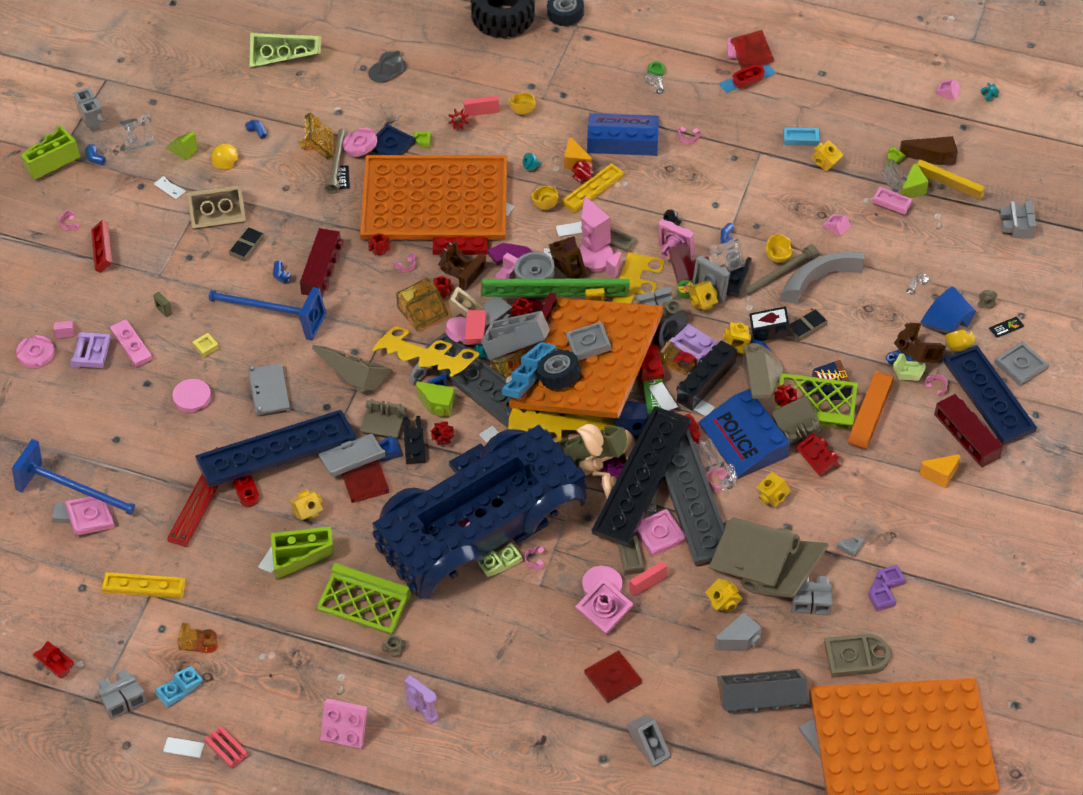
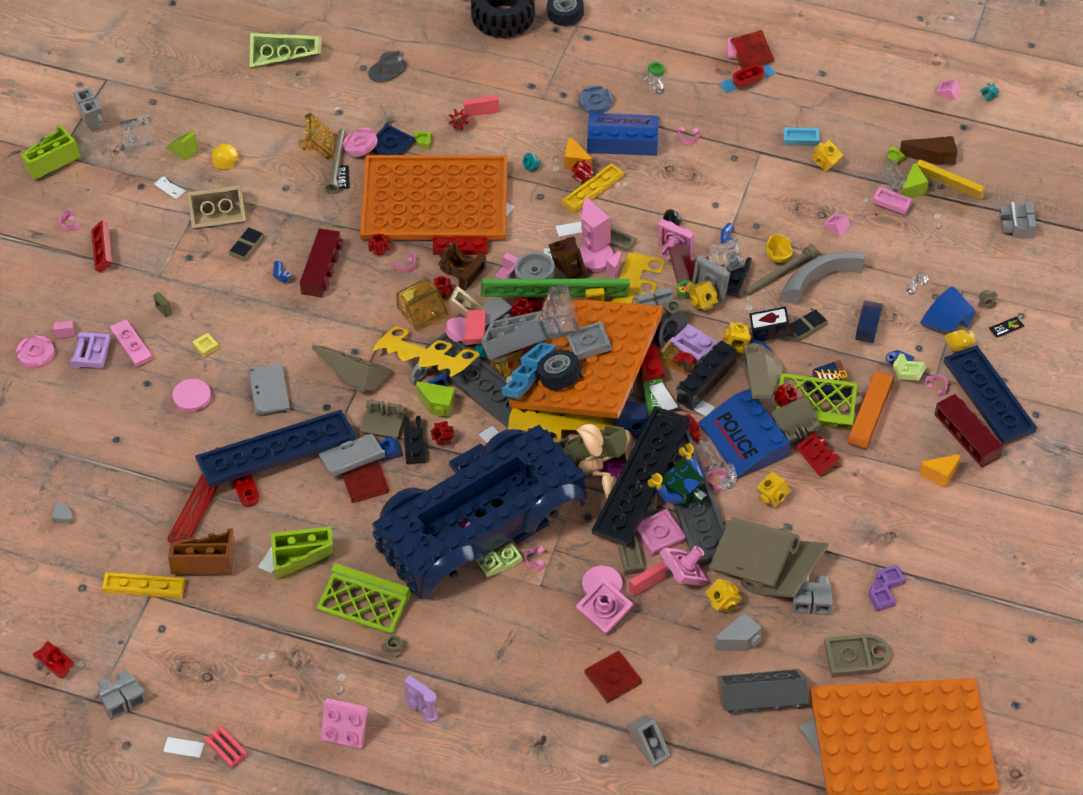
blue tile [12,439,135,515] -> none
bright pink tile [65,496,114,536] -> none
blue arm [85,144,106,165] -> none
medium azure slope [155,666,203,707] -> none
clear yellow leg [177,623,218,653] -> none
blue tile [209,287,327,341] -> none
blue arm [245,119,267,139] -> none
yellow brick [289,489,323,520] -> none
magenta tile [488,243,532,266] -> none
yellow hair [509,93,536,115] -> none
yellow hair [531,186,559,210] -> none
light grey tile [837,537,865,557] -> none
reddish brown tile [894,322,946,364] -> none
light grey tile [994,341,1049,387] -> none
none -> dark orange wedge [168,528,235,574]
none -> clear wedge [538,285,581,339]
none -> sand blue tile [579,86,613,113]
none -> torso [648,444,708,506]
none -> bright pink plate [659,546,709,586]
none -> dark blue slope [855,300,883,343]

